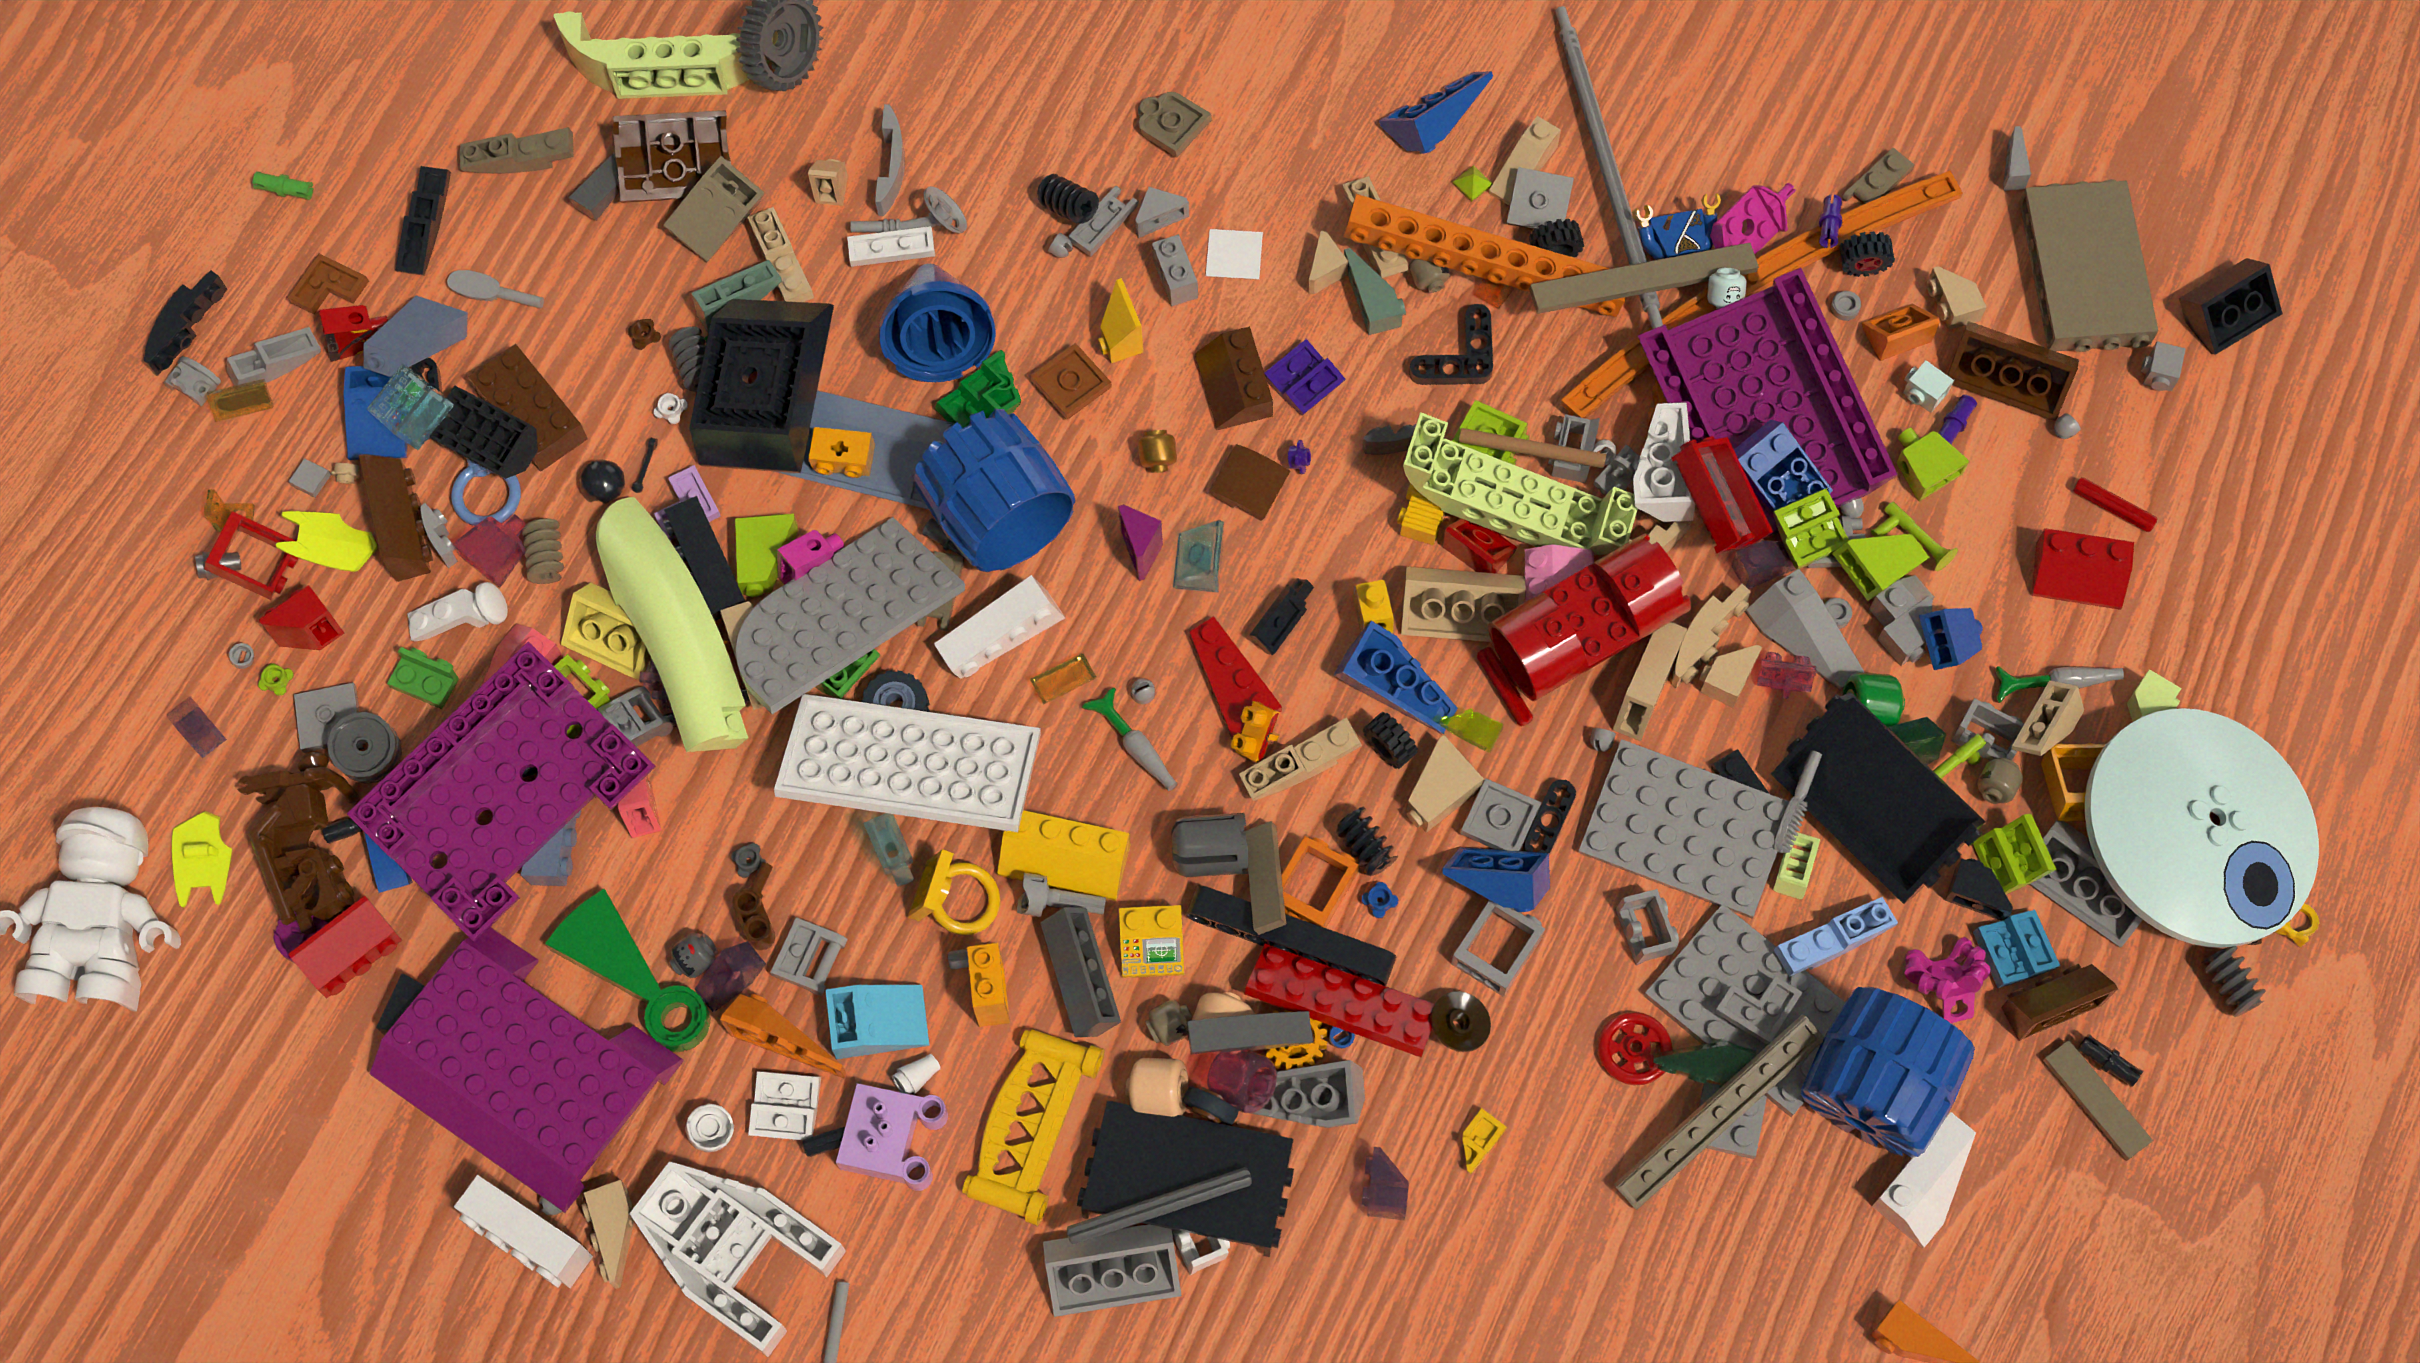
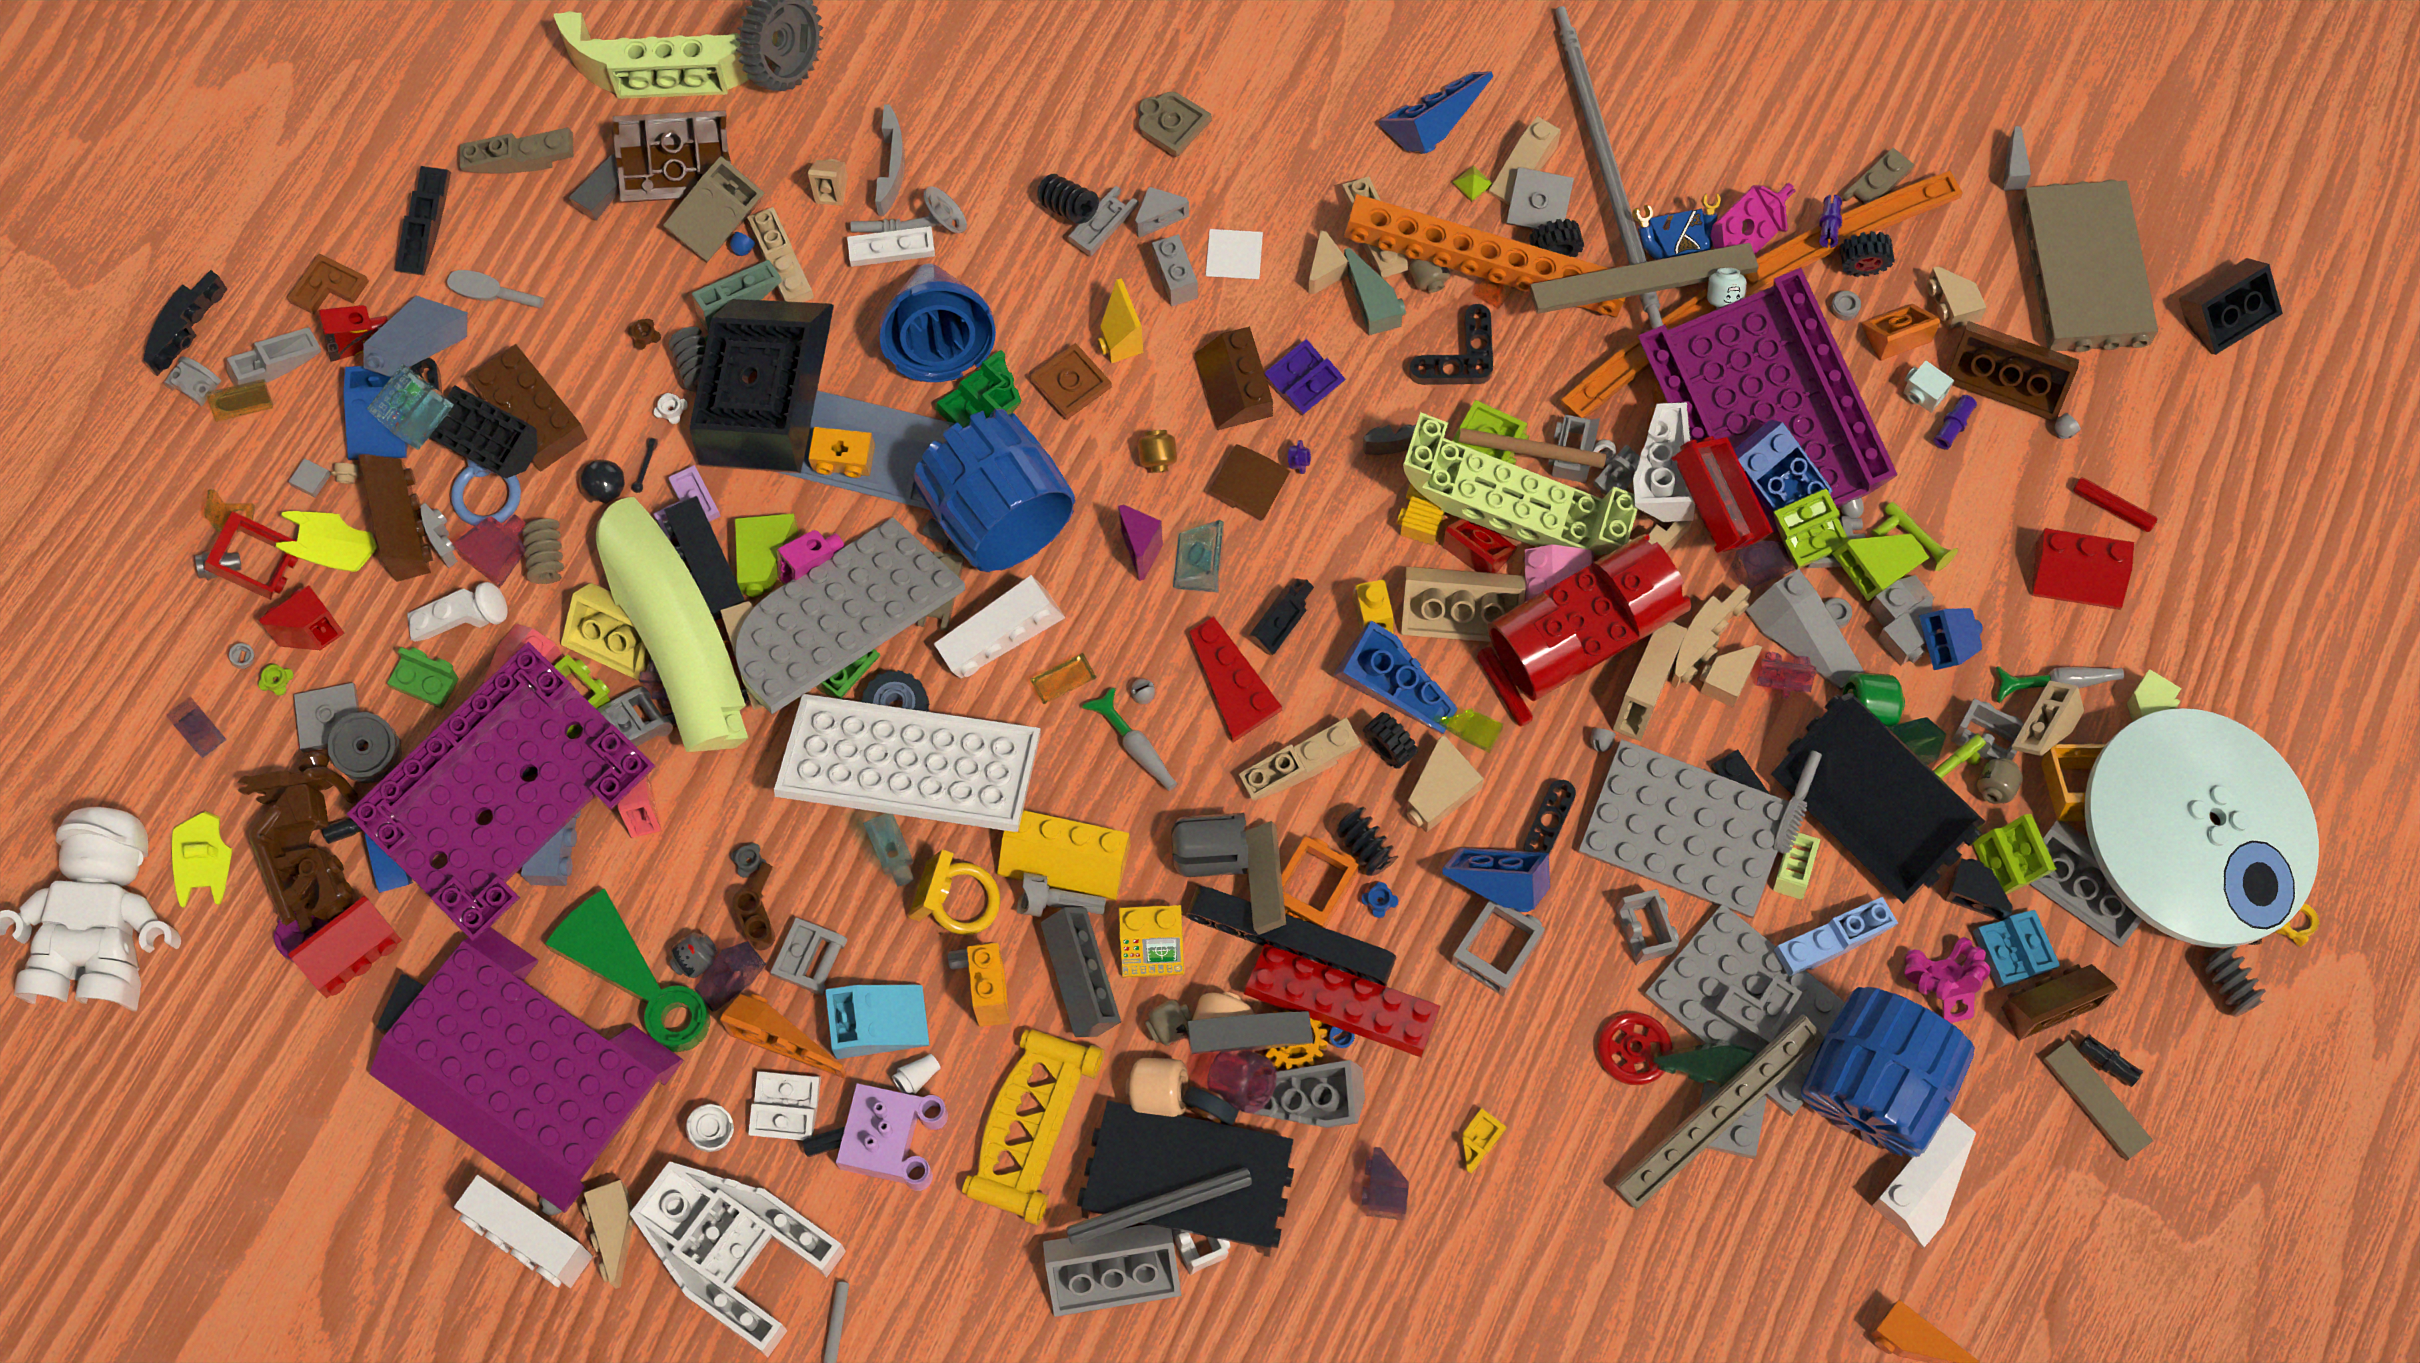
bright green pin [253,171,314,200] -> none
light grey hinge [1048,233,1073,258] -> none
light orange hips [1231,701,1280,763] -> none
dark brown dish [1431,991,1491,1052] -> none
light grey plate [1461,778,1542,851] -> none
lime torso [1897,428,1969,502] -> none
light grey brick [2141,341,2186,392] -> none
none -> blue hinge [730,231,755,256]

